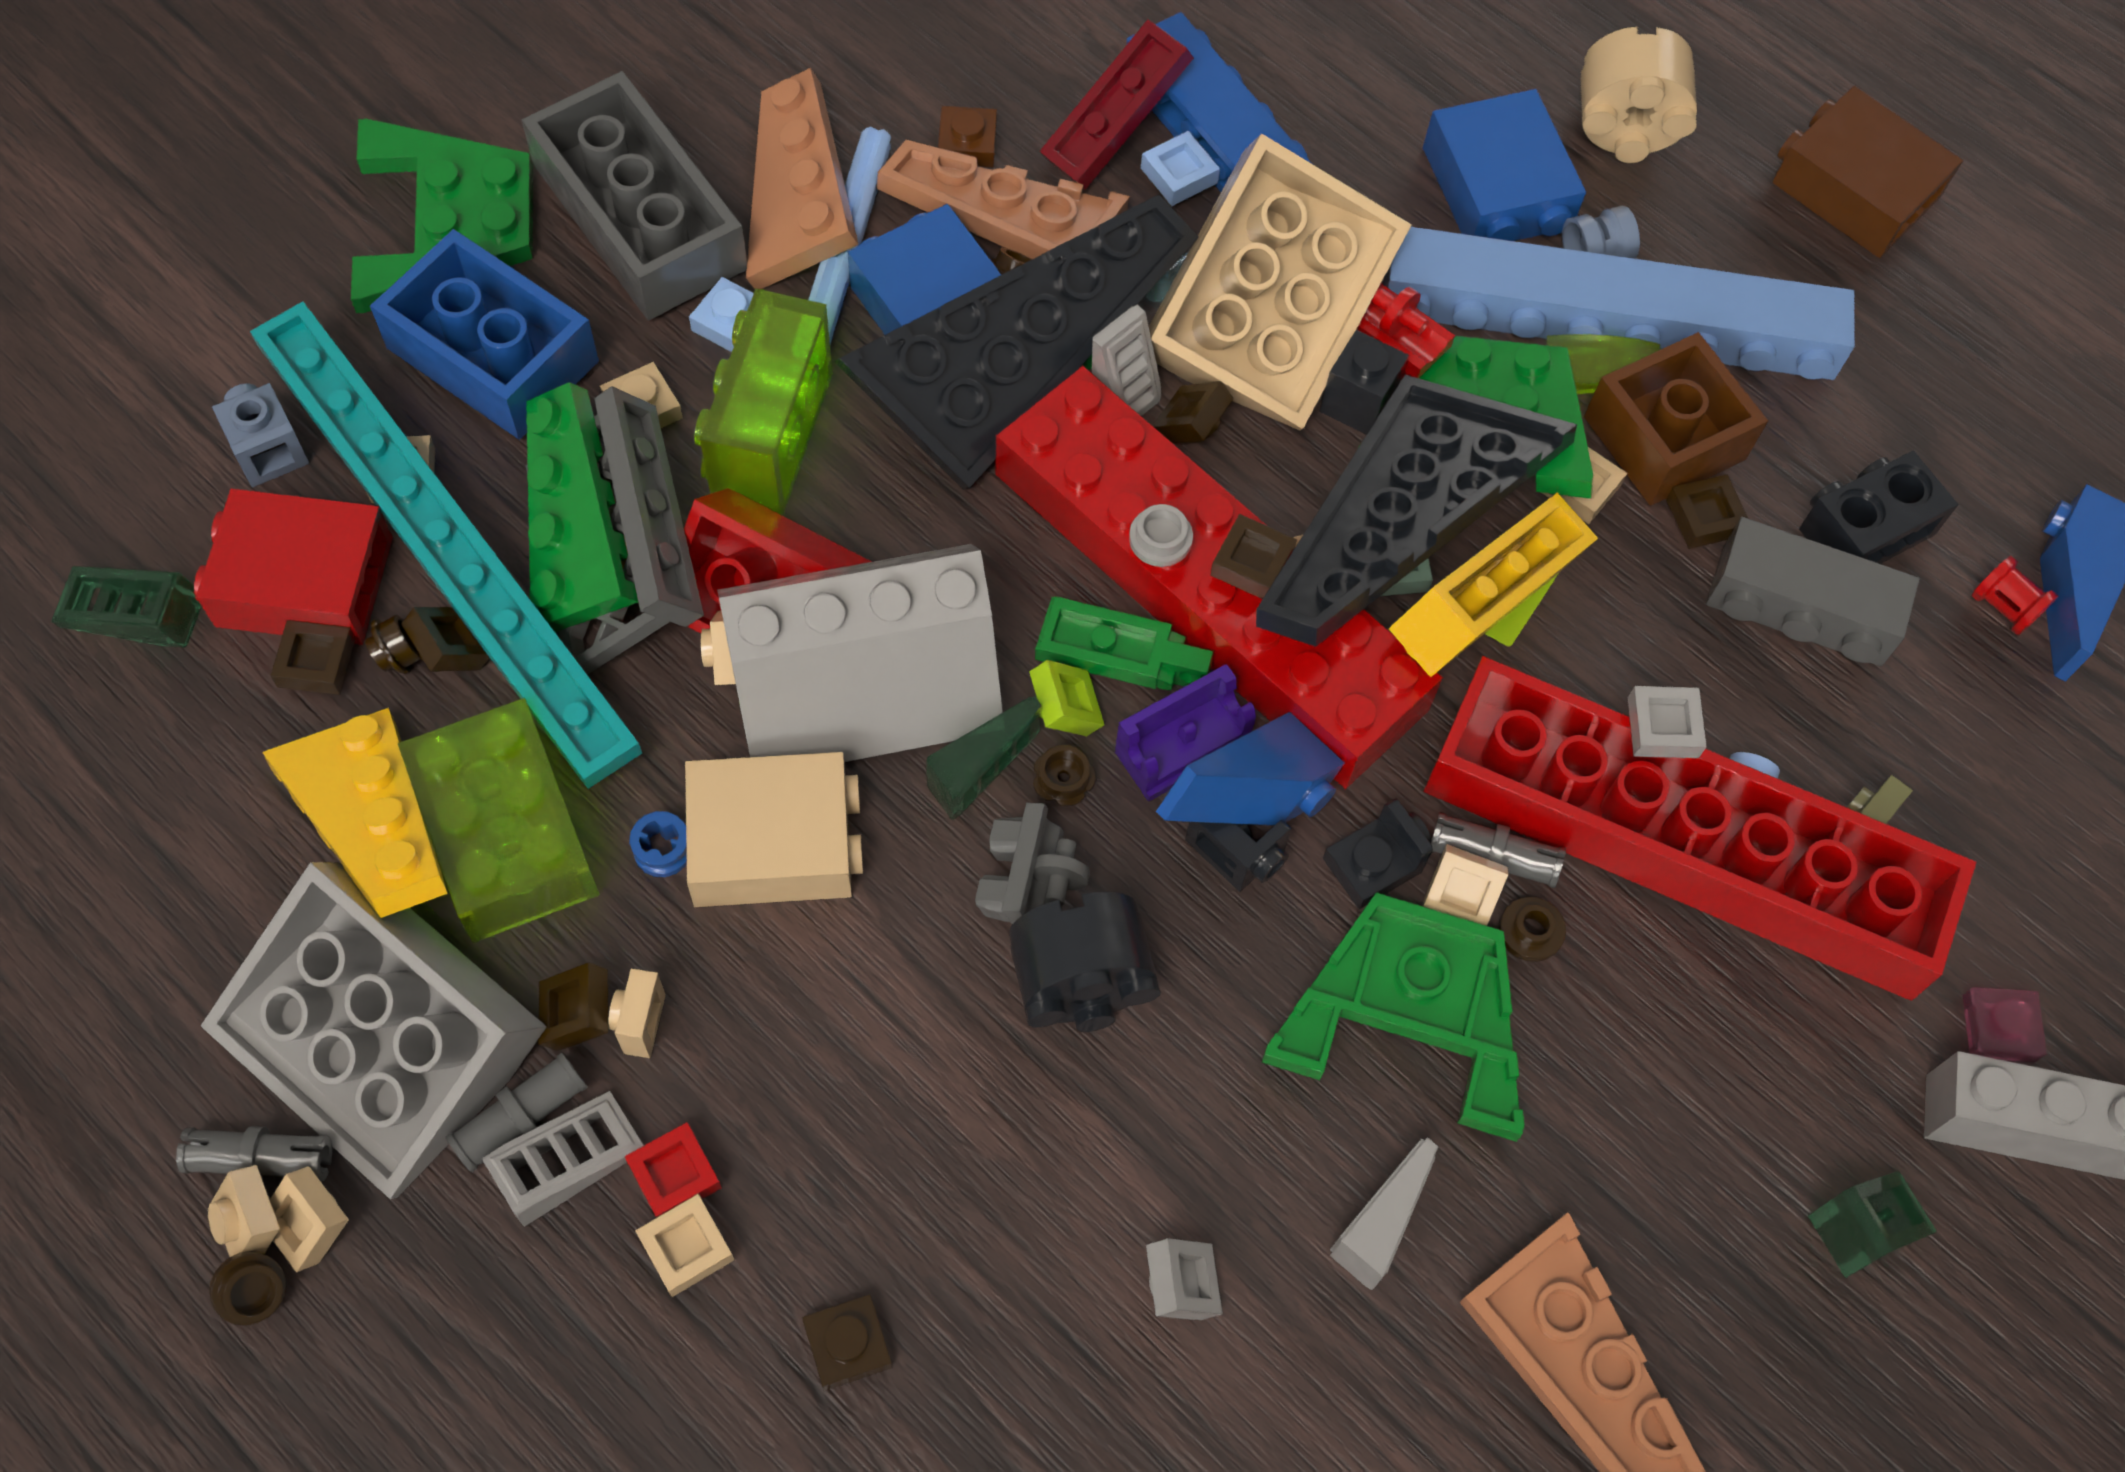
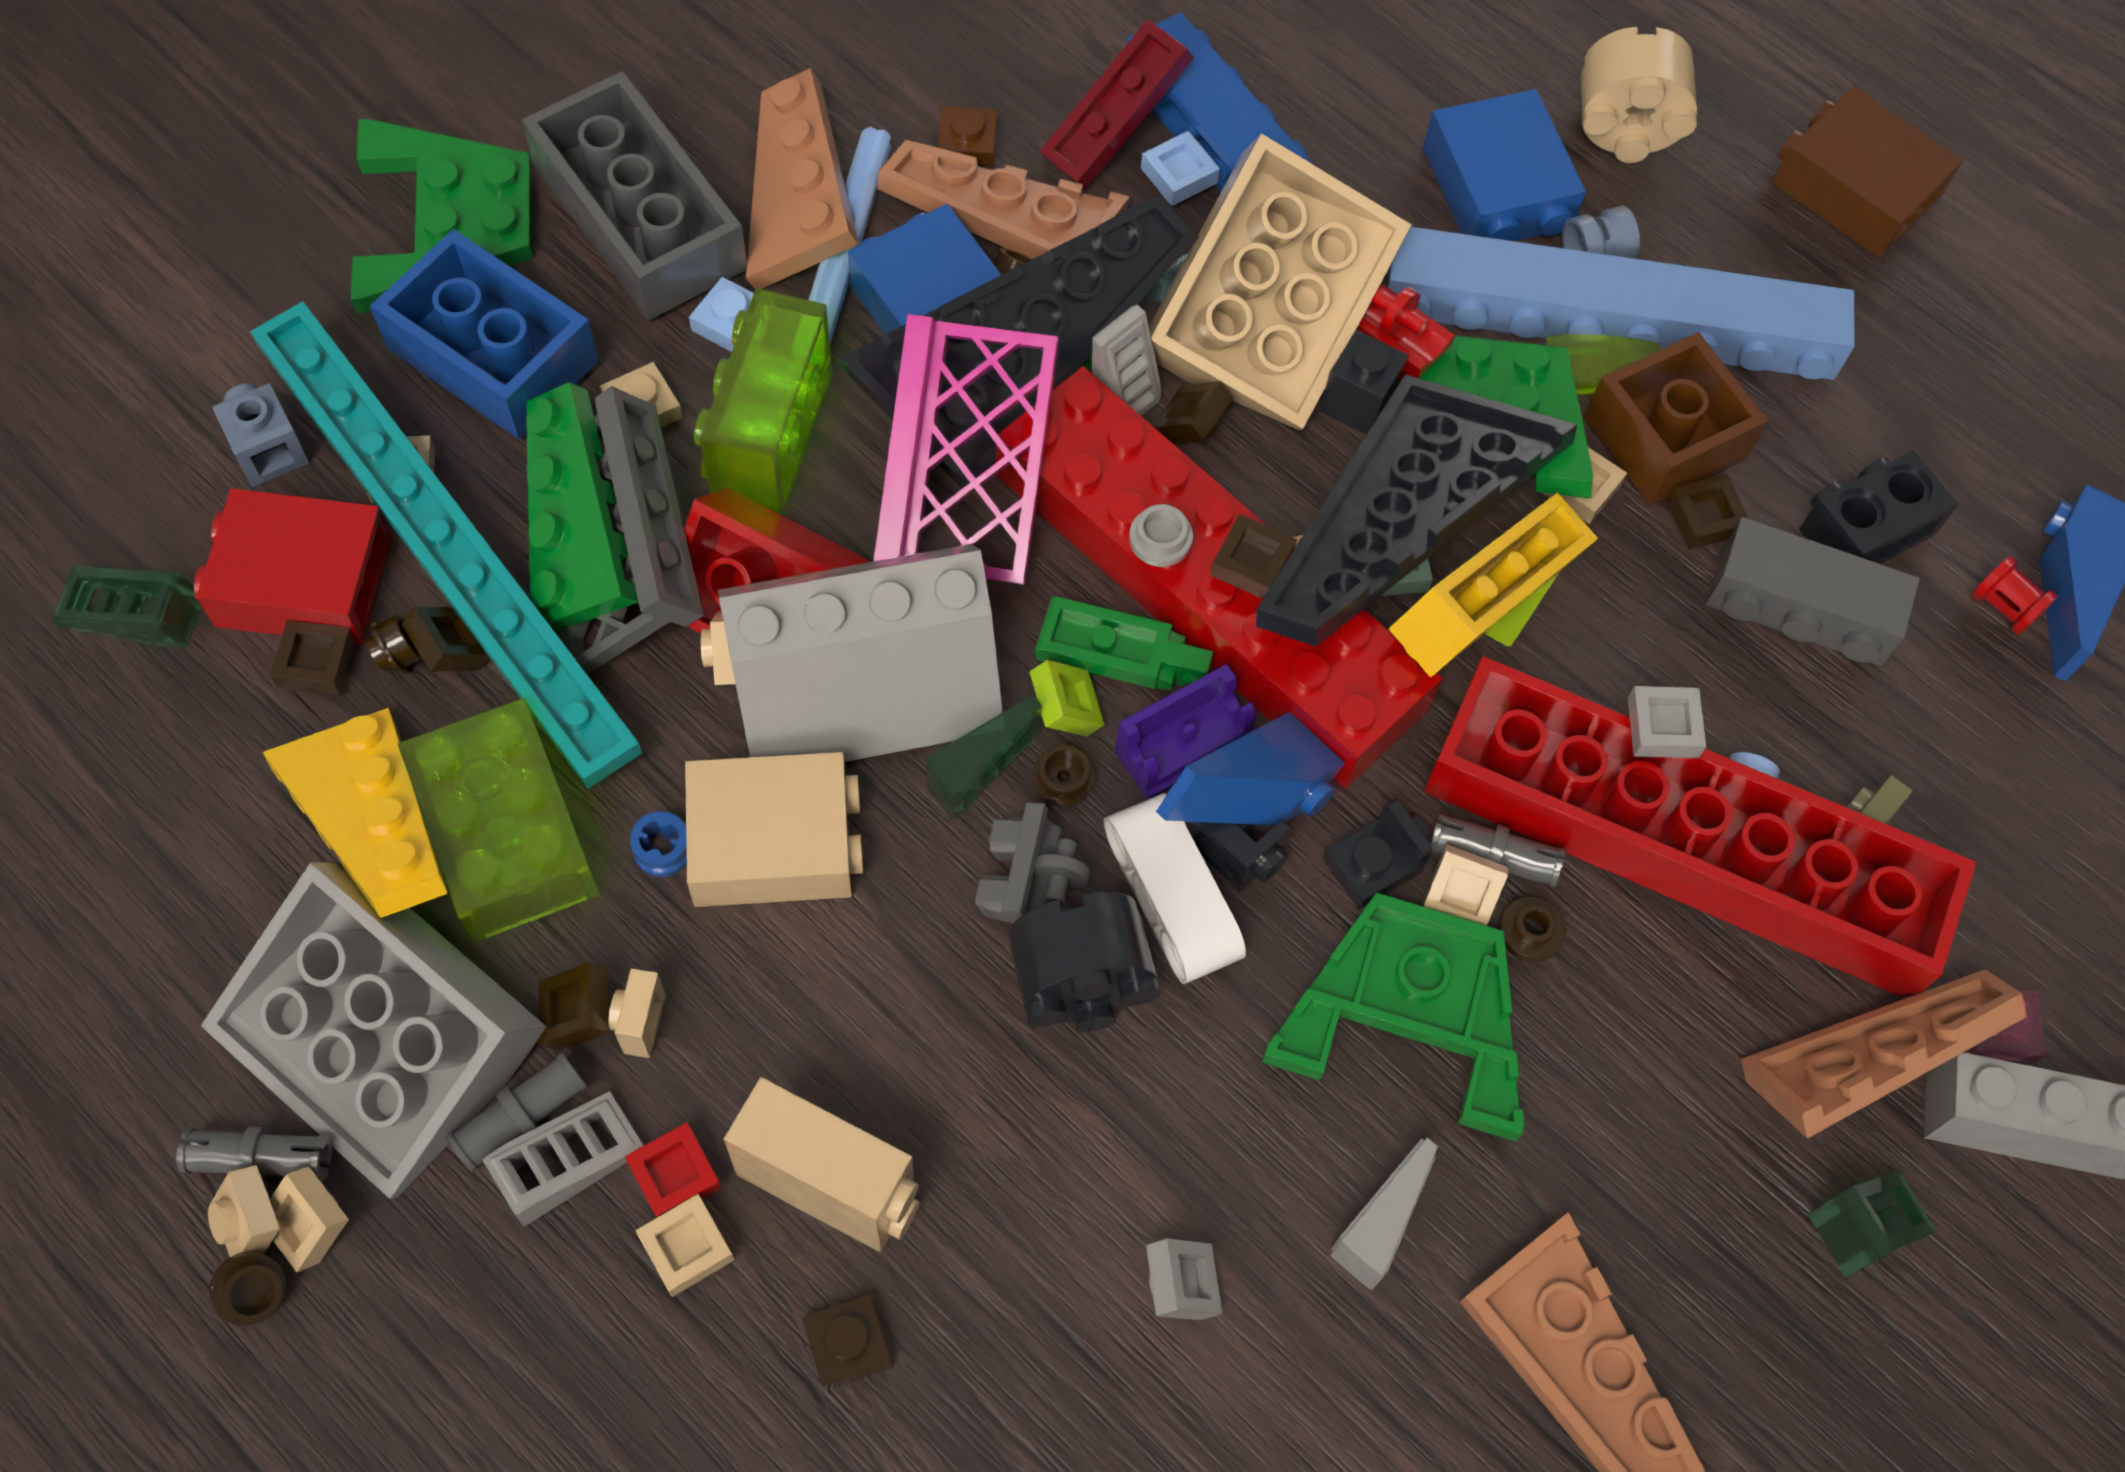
none -> tan brick [724,1077,920,1253]
none -> fence [873,314,1060,585]
none -> white beam [1104,793,1246,984]
none -> nougat wing [1740,969,2027,1139]

